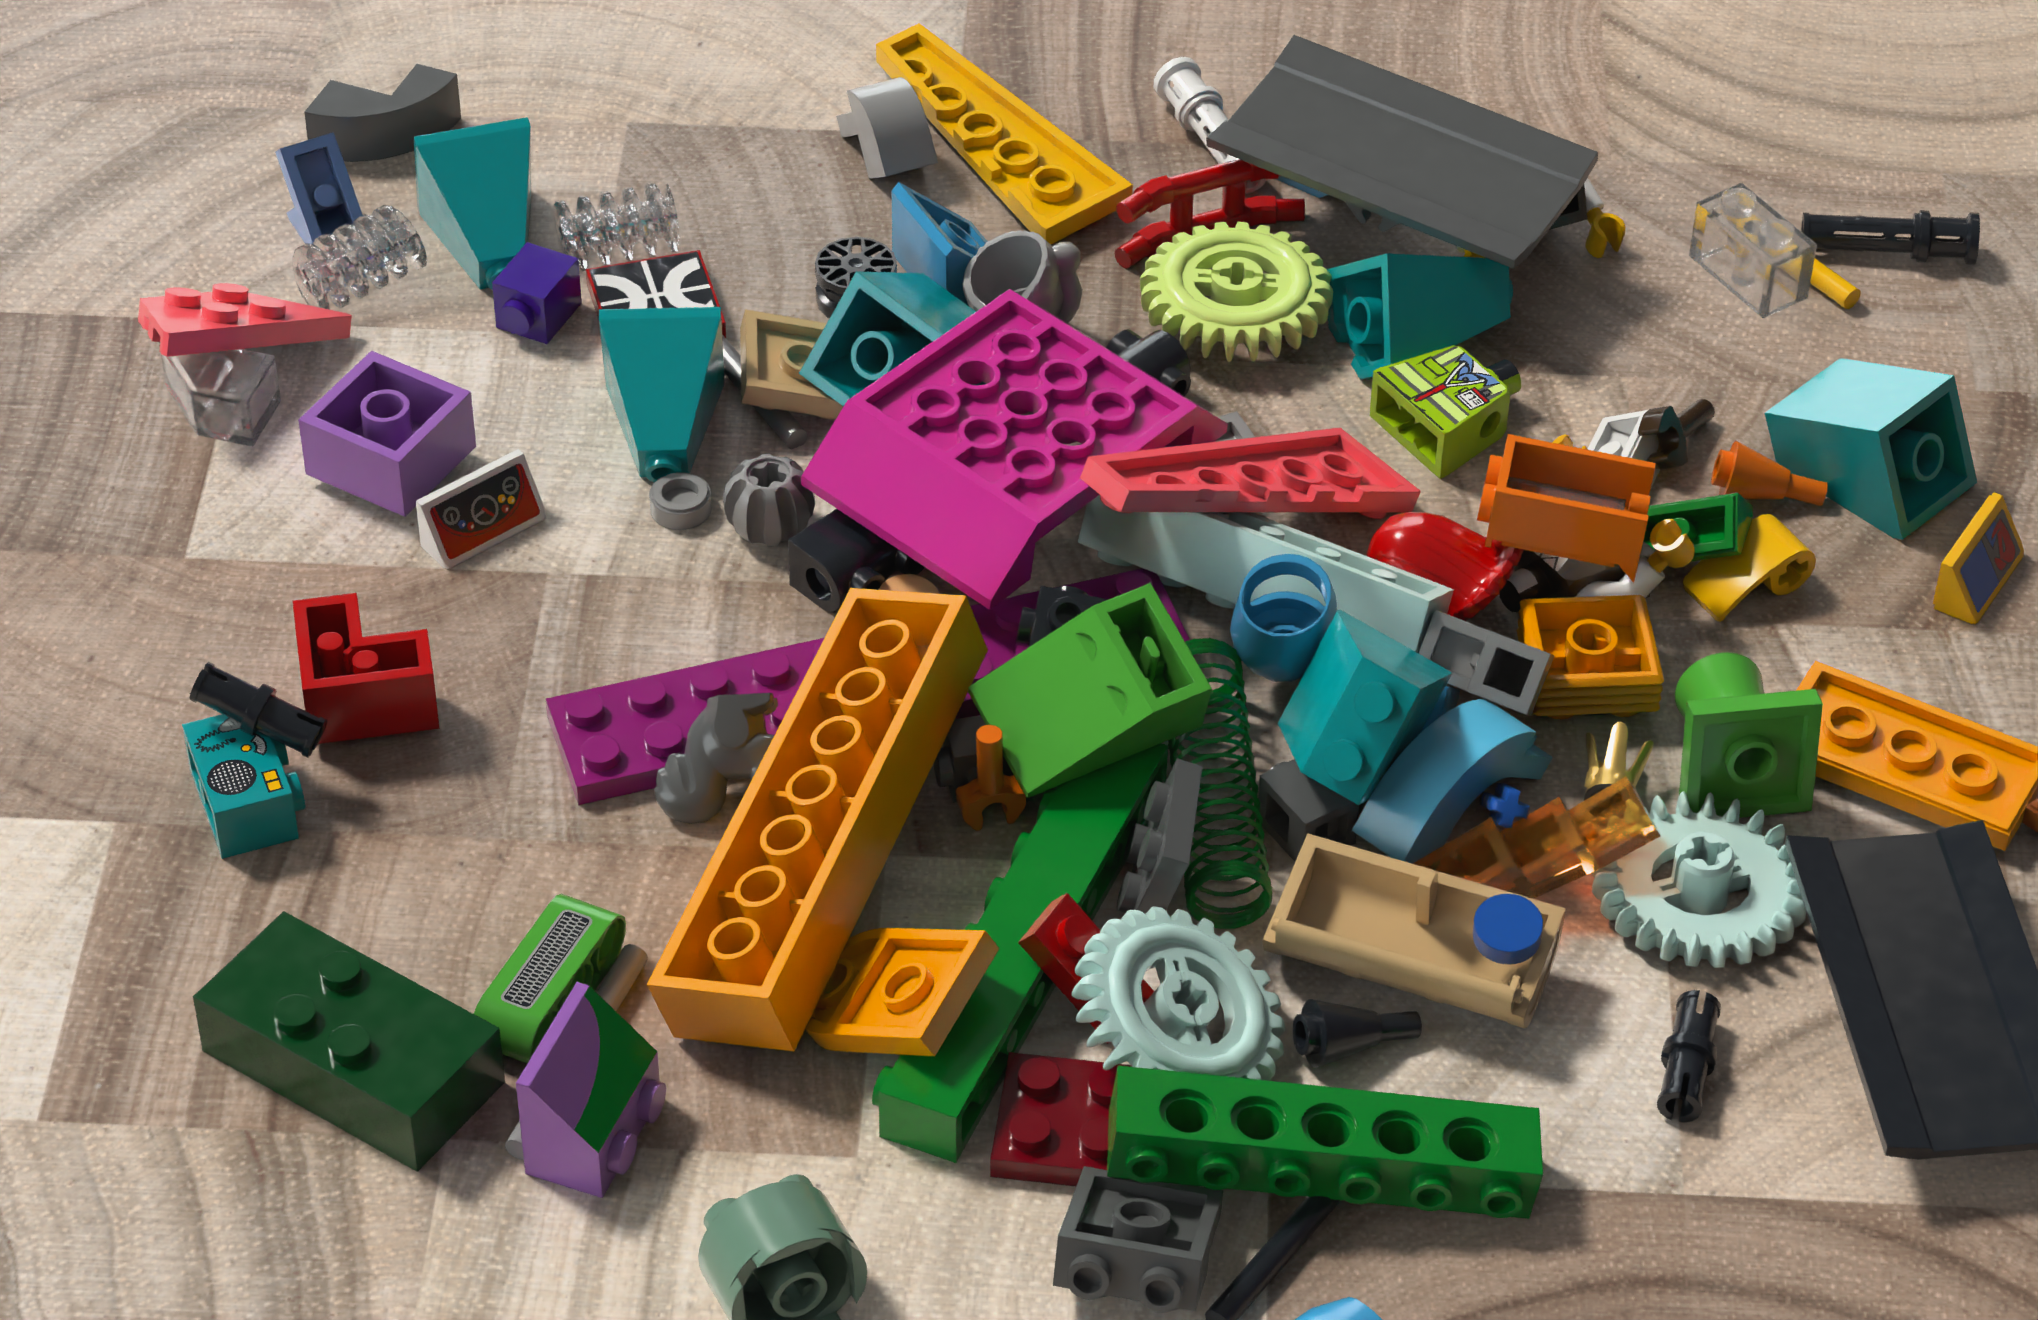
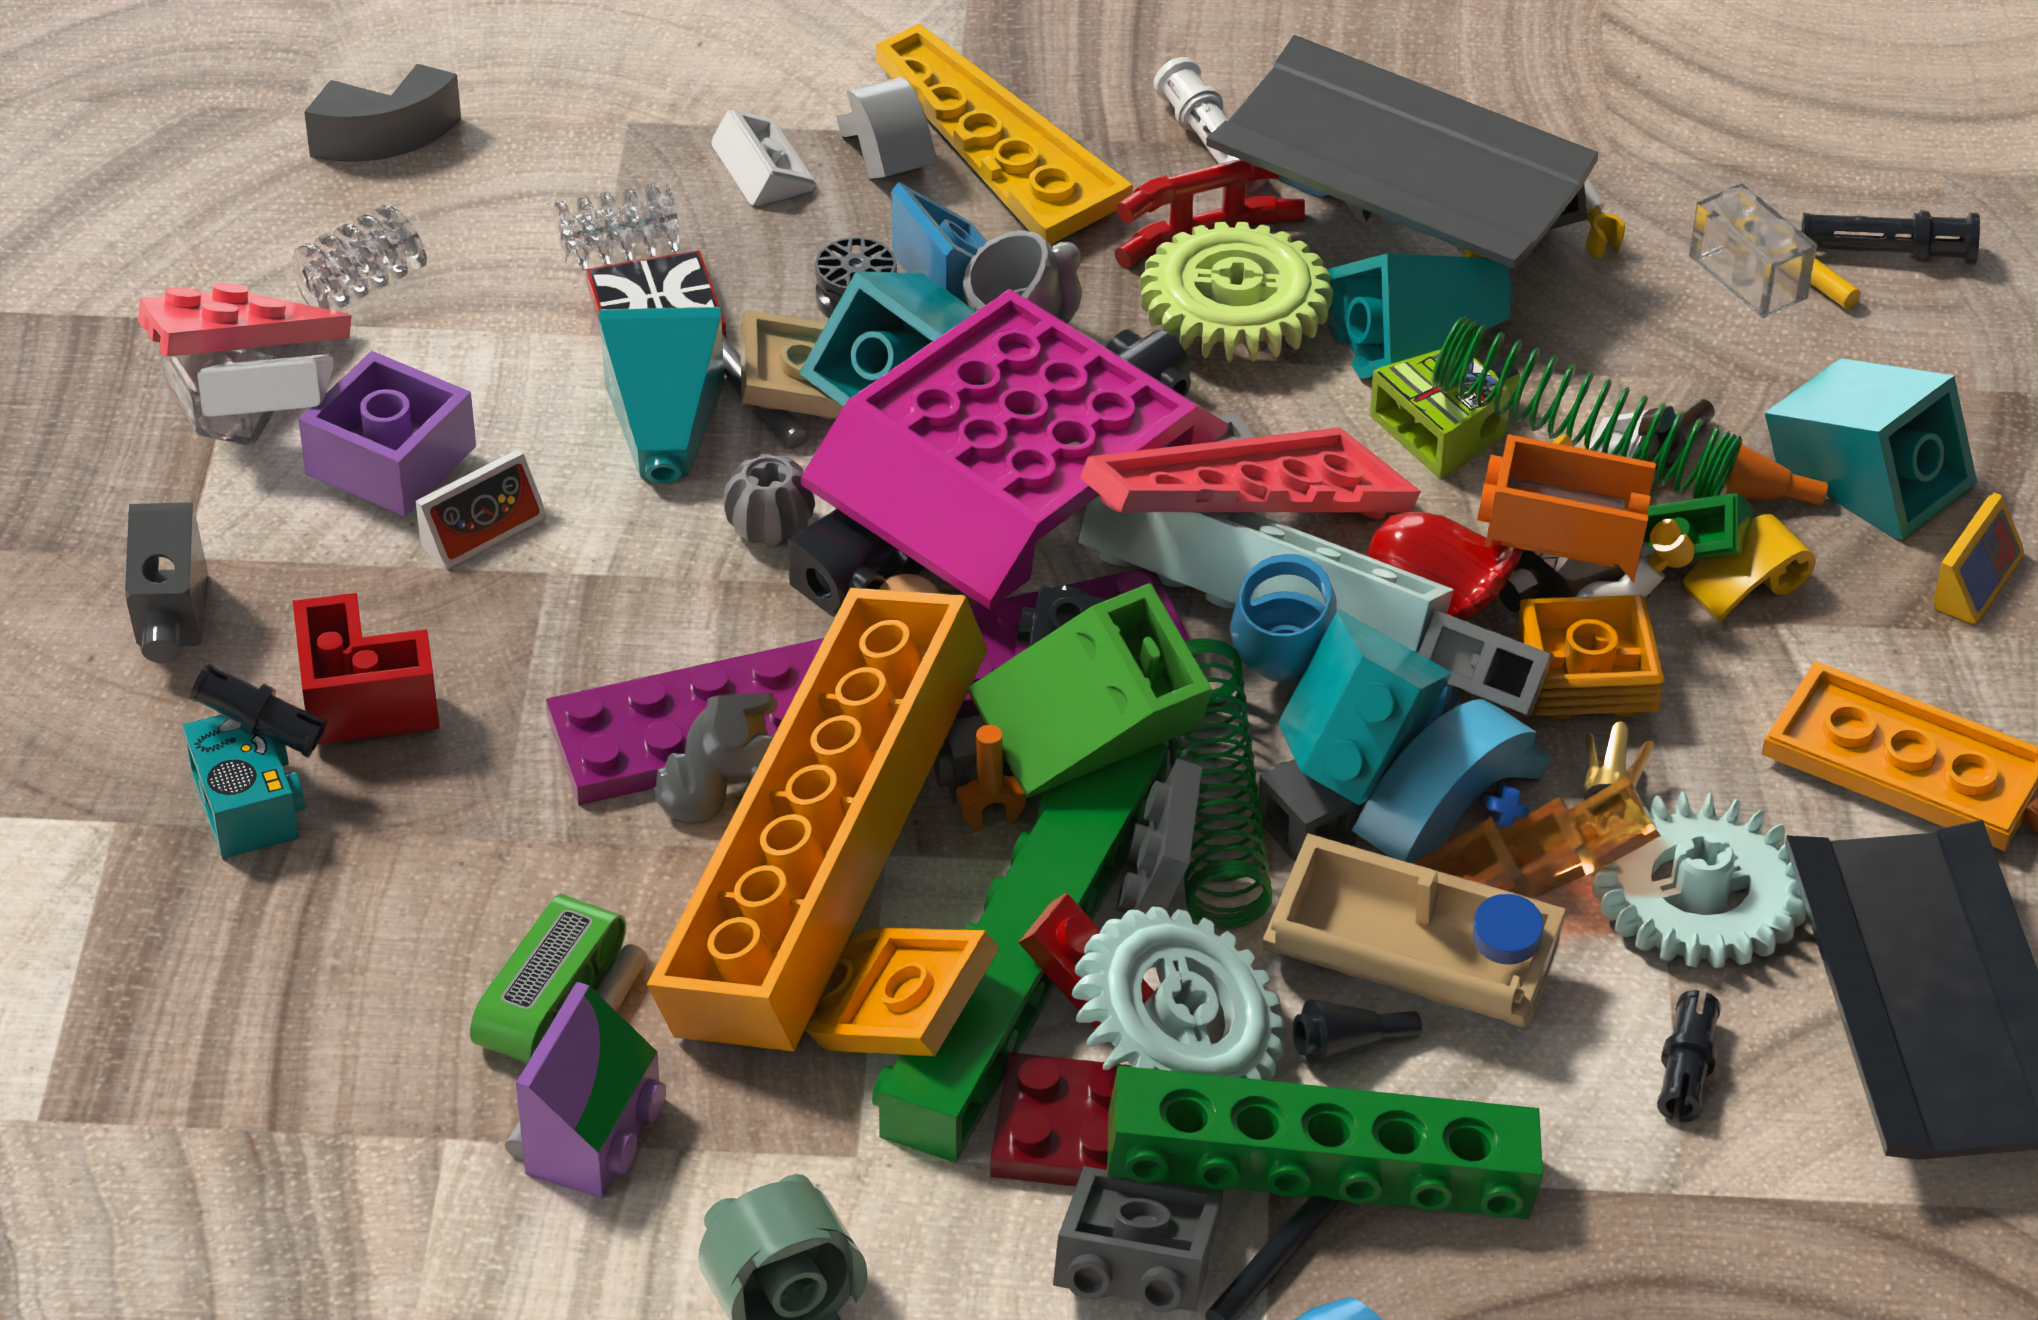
dark green brick [193,911,505,1172] -> none
medium blue slope [275,132,372,260] -> none
teal slope [414,117,531,290] -> none
dark purple brick [492,242,582,344] -> none
light grey tile [649,473,712,530] -> none
bright green plant [1675,652,1823,818] -> none
none -> dark grey torso [125,502,208,663]
none -> white slope [197,354,334,417]
none -> white slope [711,109,817,206]
none -> green piece [1431,315,1742,499]

